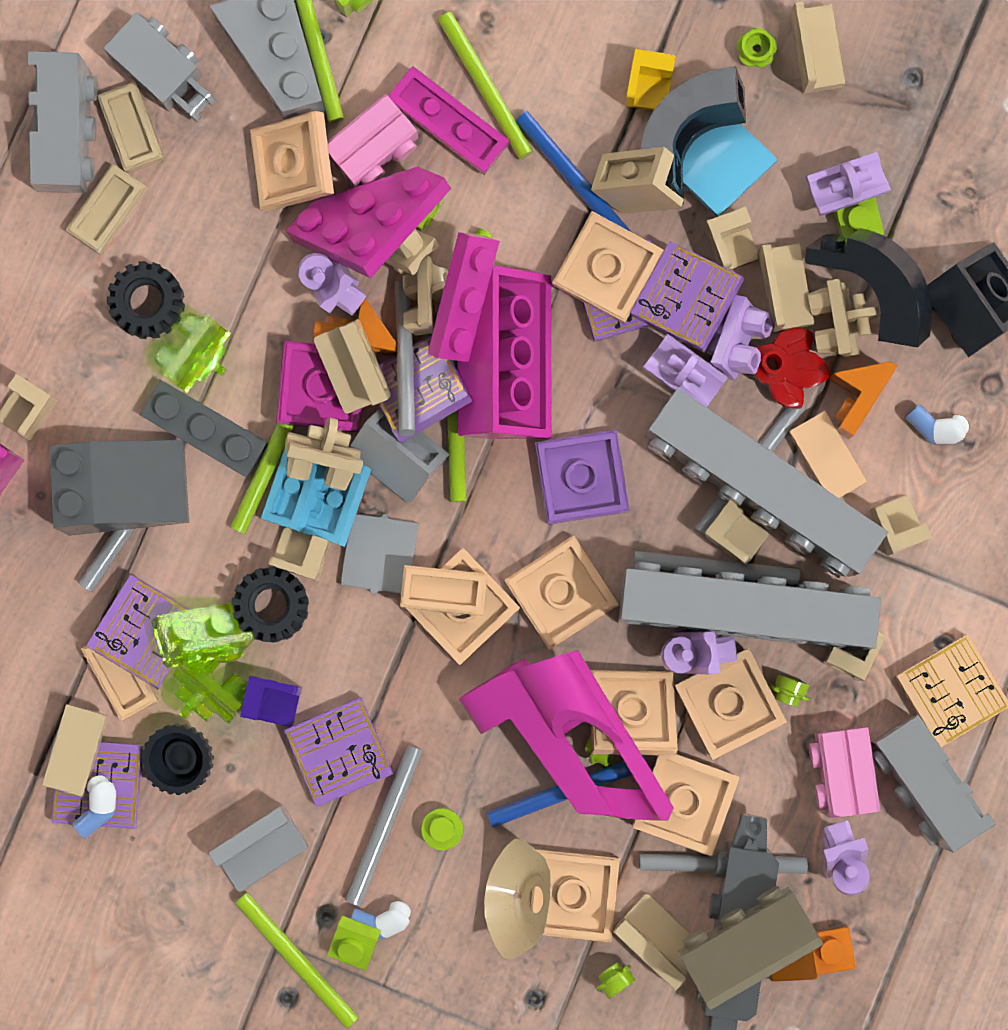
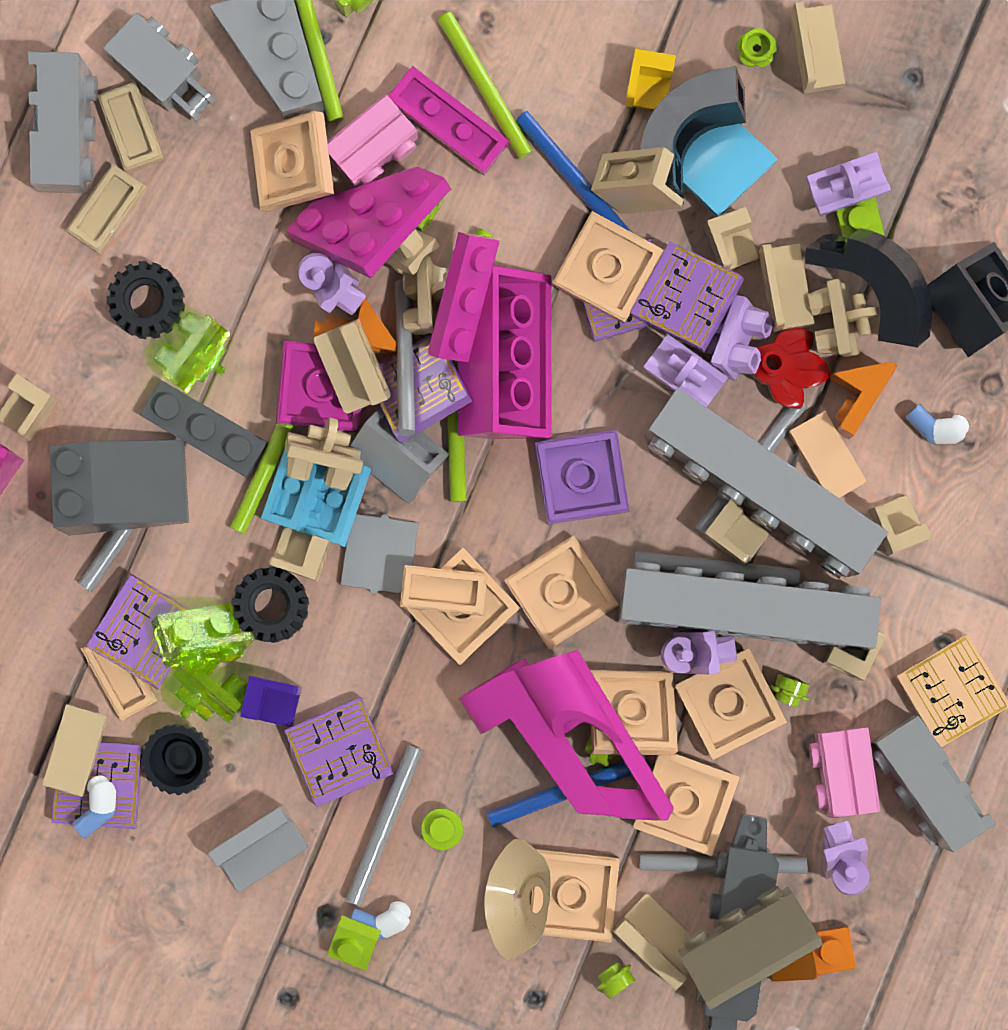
lime bar [235,892,359,1029] -> none

